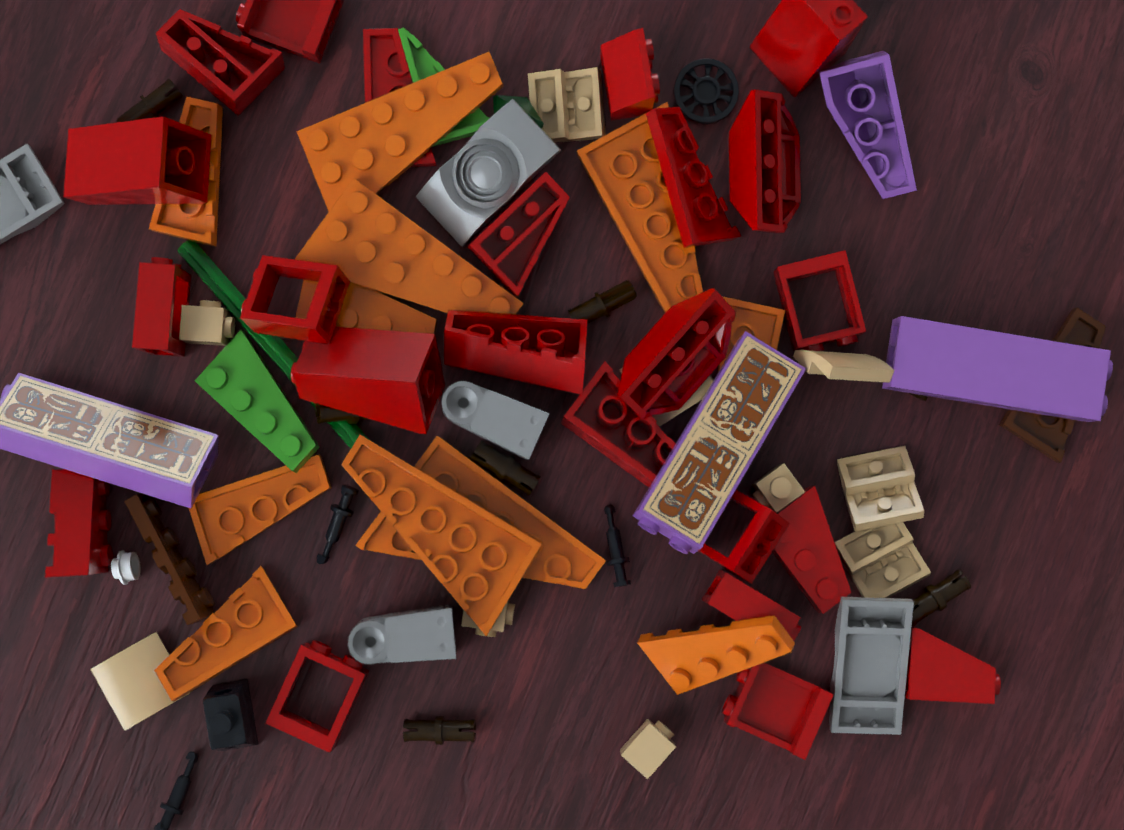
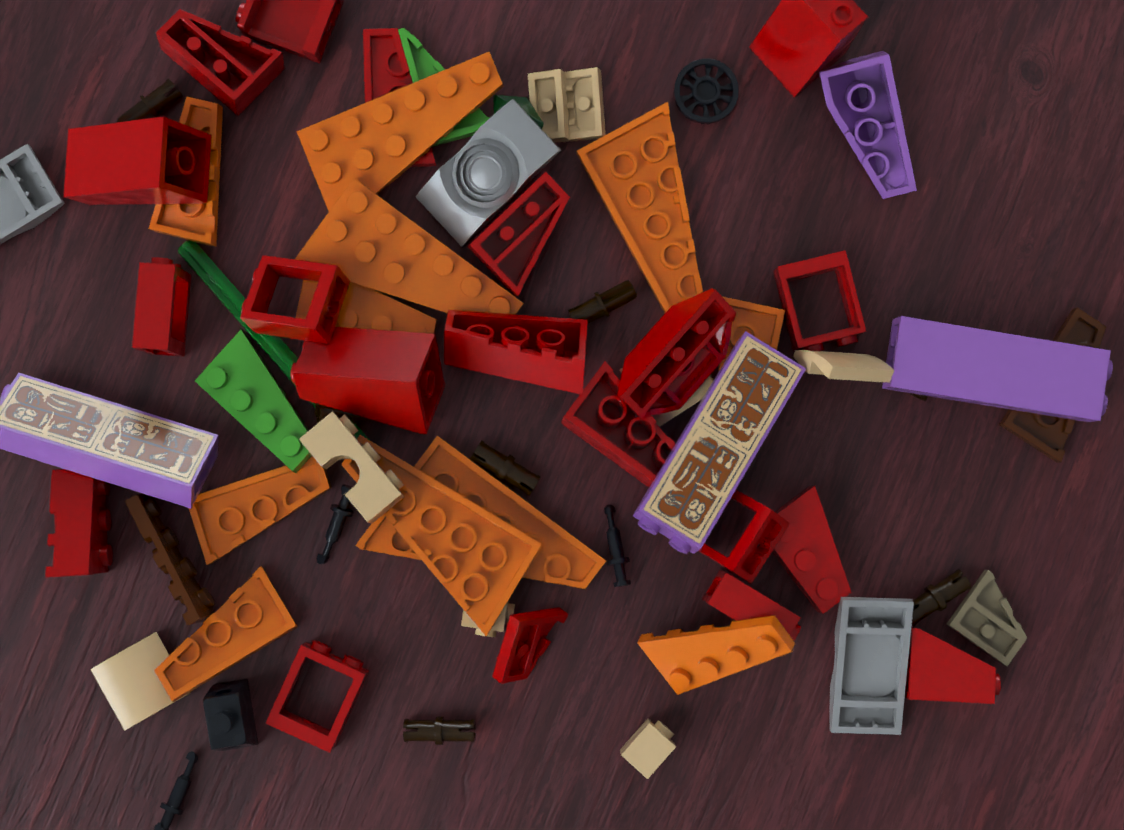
white plate [111,550,141,585] -> none
tan brick [179,300,235,346] -> none
light grey piece [348,605,456,664] -> none
light grey piece [441,381,550,460] -> none
red slope [600,28,660,121] -> none
red wing [646,107,741,248] -> none
red panel [721,662,834,760] -> none
red wedge [729,89,801,233] -> none
tan brick [751,463,805,513] -> none
tan slope [834,522,931,598] -> none
tan slope [837,446,924,532] -> none
none -> tan arch [299,411,405,524]
none -> red wing [492,607,568,684]
none -> dark tan wing [947,569,1027,666]

